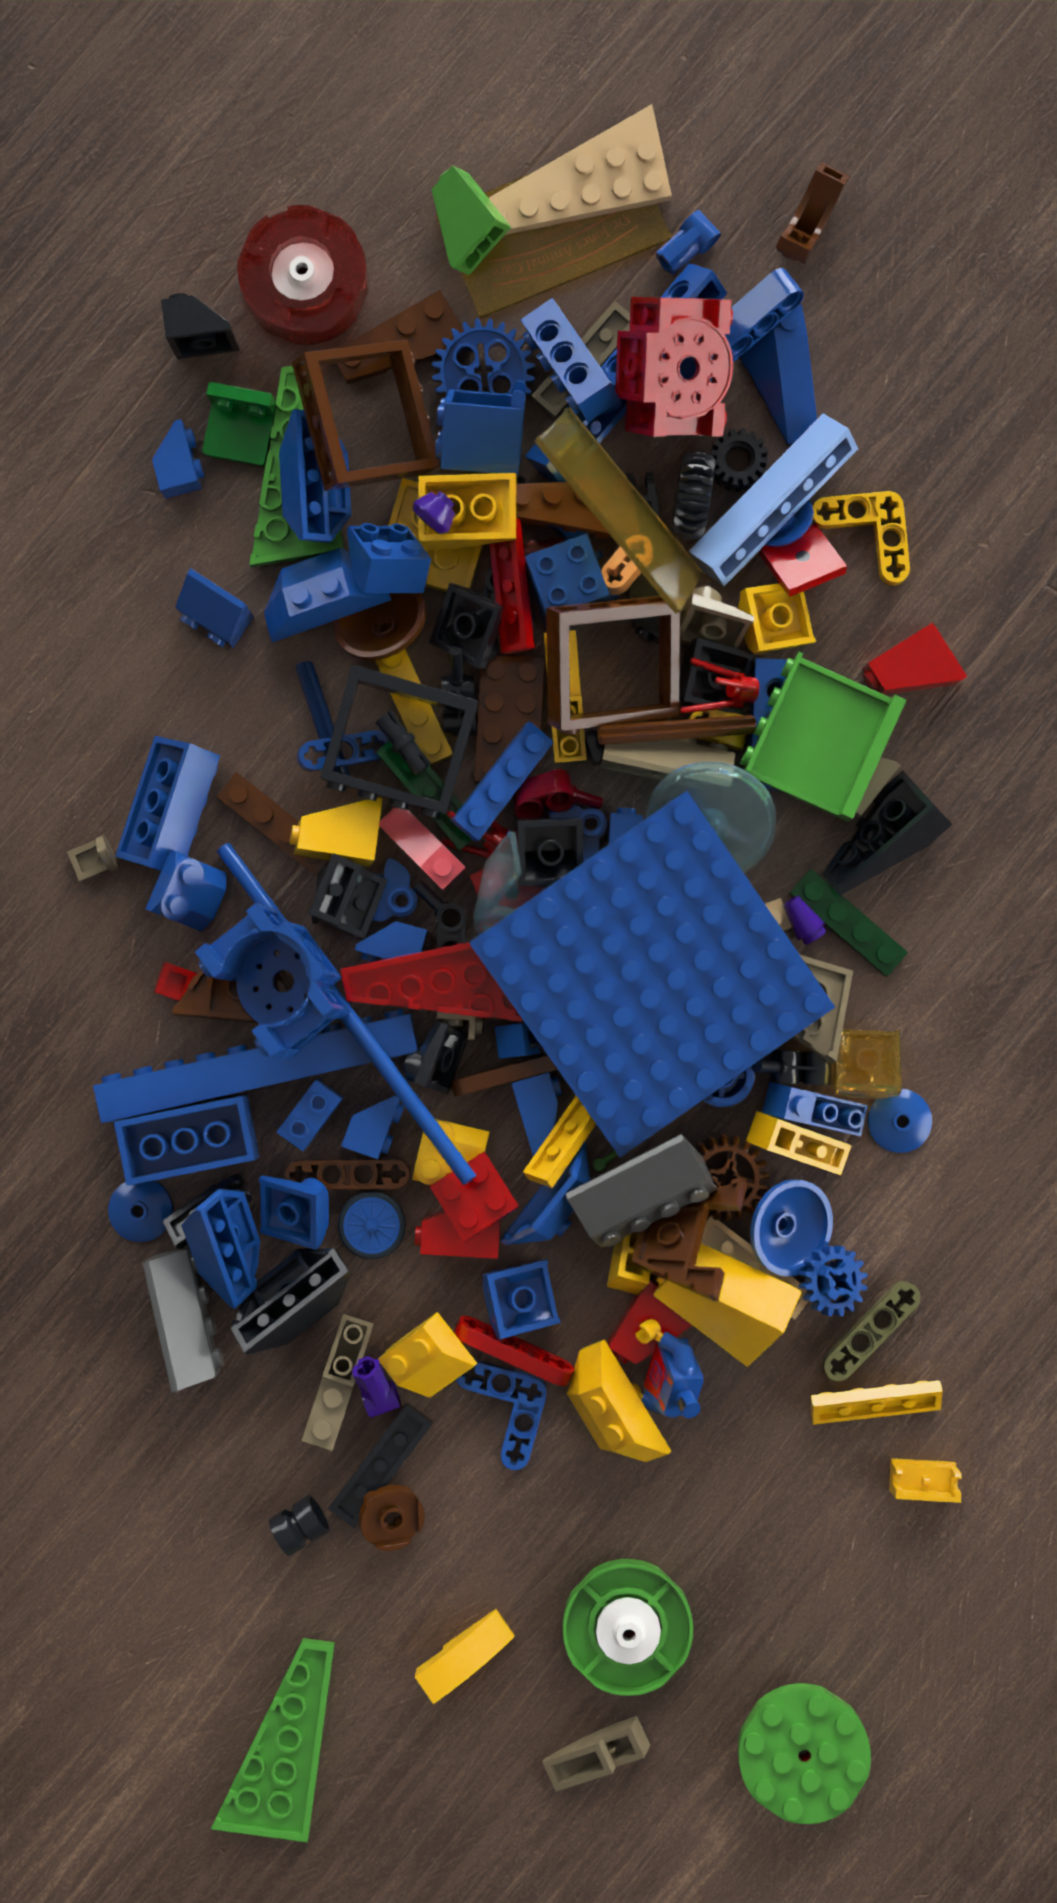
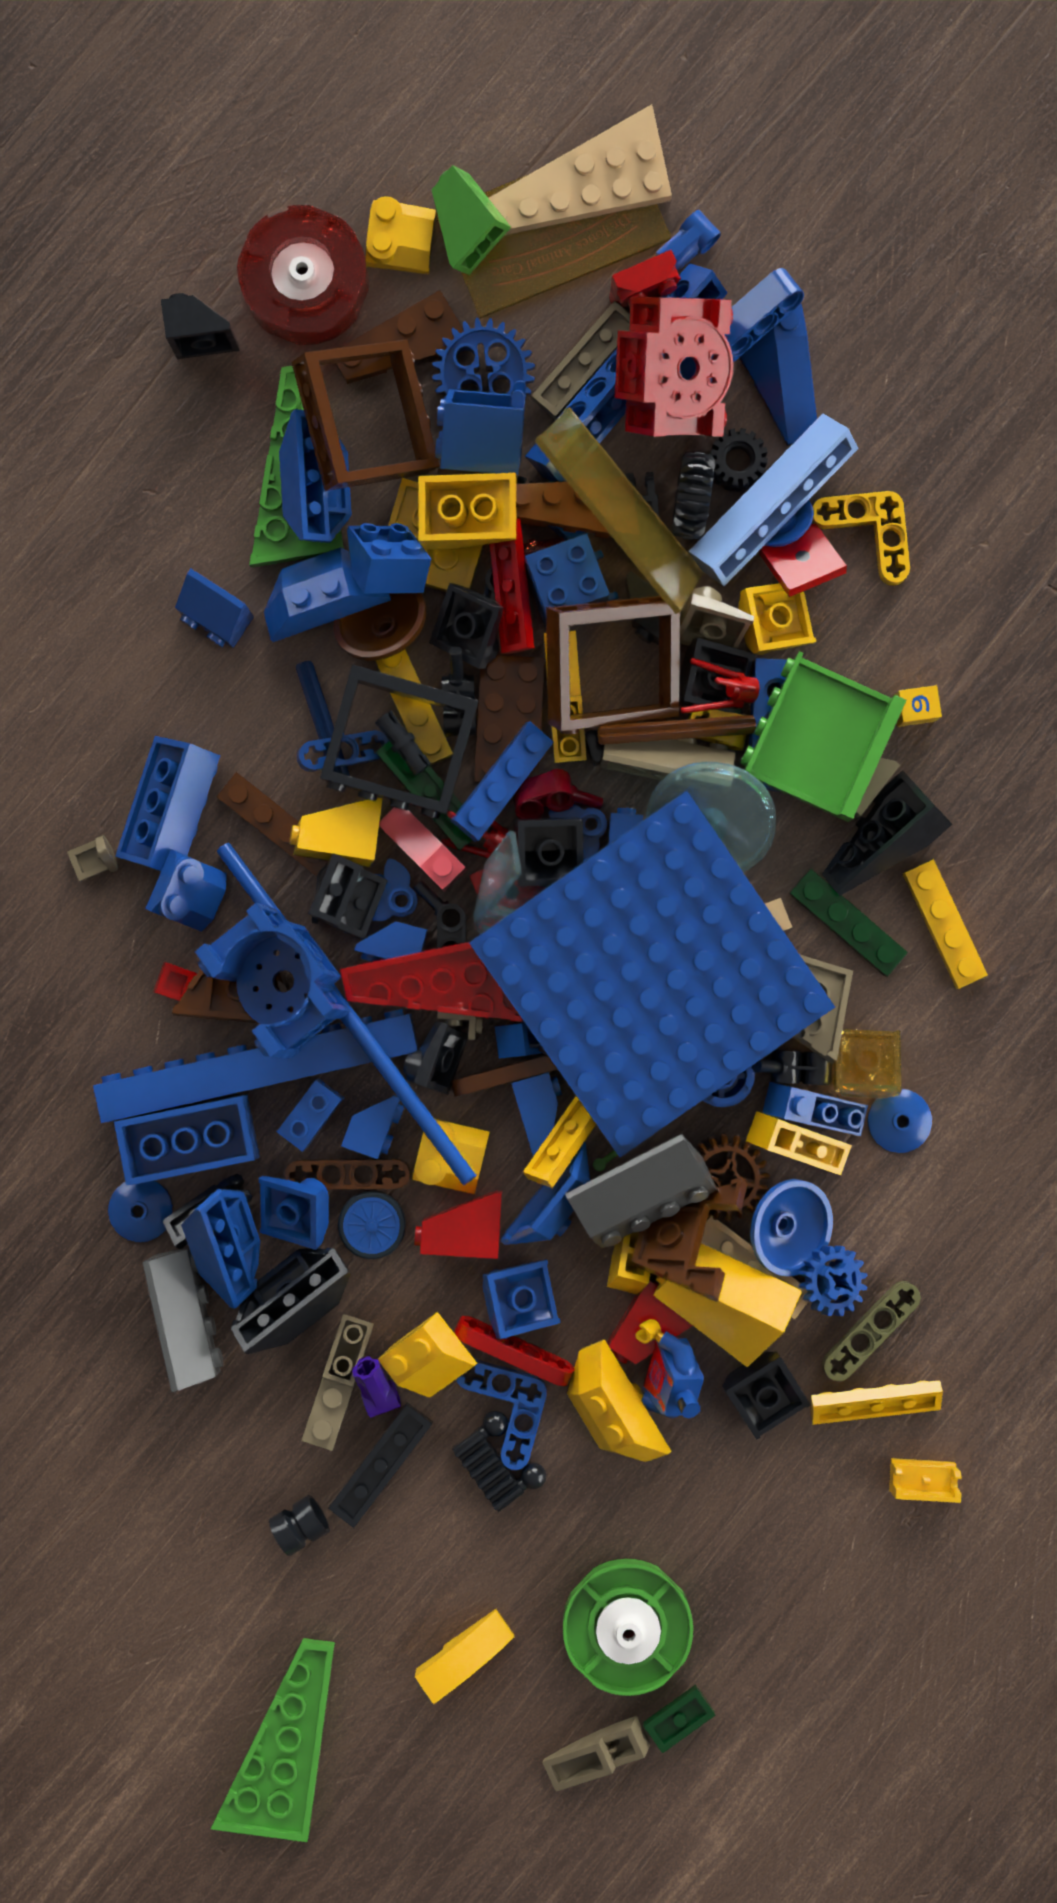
blue slope [152,419,205,498] -> none
green bracket [202,382,276,467] -> none
reddish brown plate [358,1485,425,1551] -> none
dark purple cone [413,491,455,535] -> none
red plate [429,1151,520,1242] -> none
blue brick [520,298,620,422] -> none
light nougat beam [601,538,650,595] -> none
bright green piece [737,1683,871,1824] -> none
reddish brown arch [775,162,850,264] -> none
dark purple cone [783,895,826,945] -> none
red slope [862,623,967,695] -> none
none -> yellow slope [365,196,437,274]
none -> black gear [452,1411,546,1512]
none -> red slope [609,249,681,309]
none -> dark green plate [643,1684,716,1754]
none -> black slope [722,1351,811,1440]
none -> yellow brick [893,685,942,727]
none -> yellow plate [902,859,988,989]

